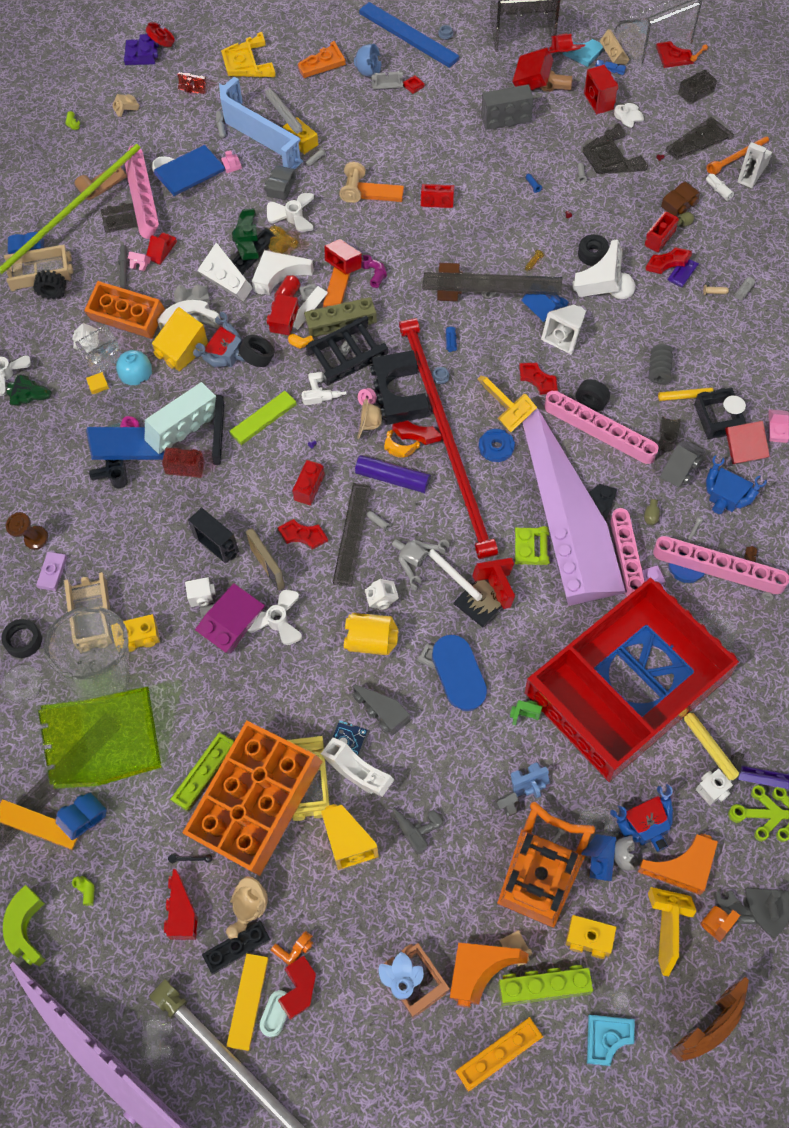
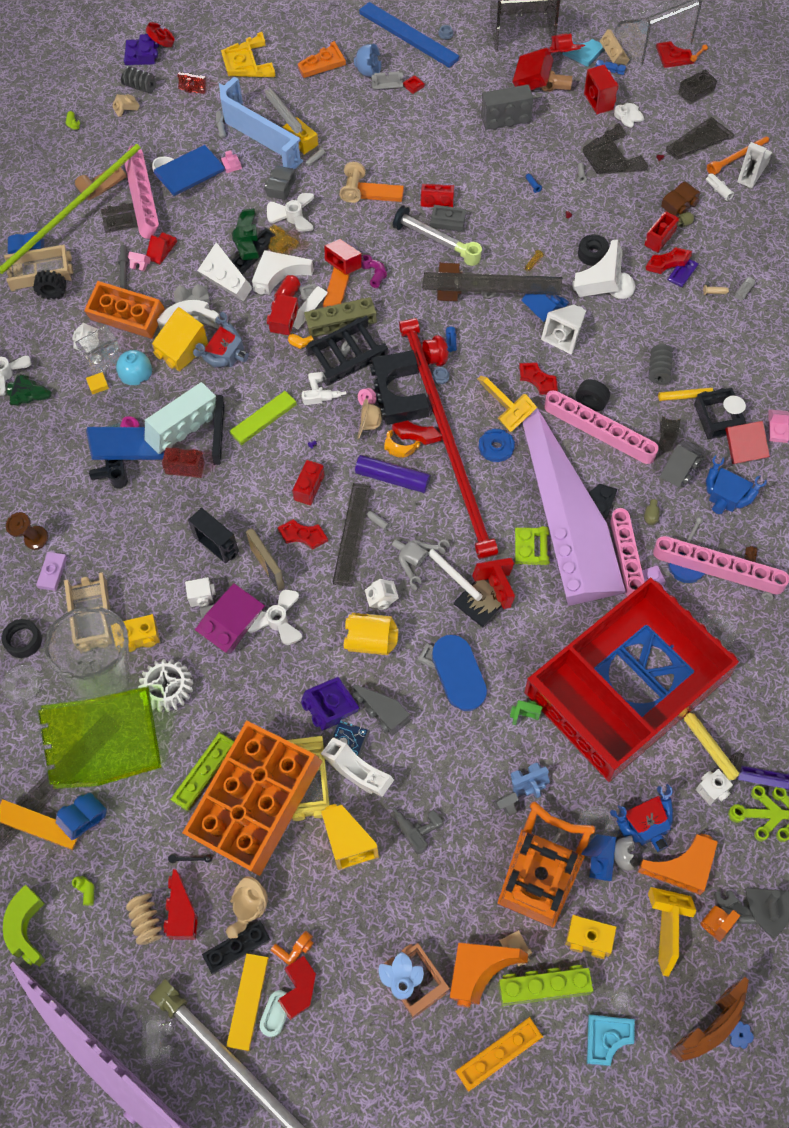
black tyre [239,335,275,367] -> none
none -> dark grey piece [121,66,156,94]
none -> tan piece [126,894,163,945]
none -> white gear [138,659,193,712]
none -> dark purple plate [301,677,359,731]
none -> piece [392,205,482,266]
none -> red piece [422,335,449,367]
none -> dark grey plate [430,205,466,232]
none -> blue plant [729,1021,754,1049]

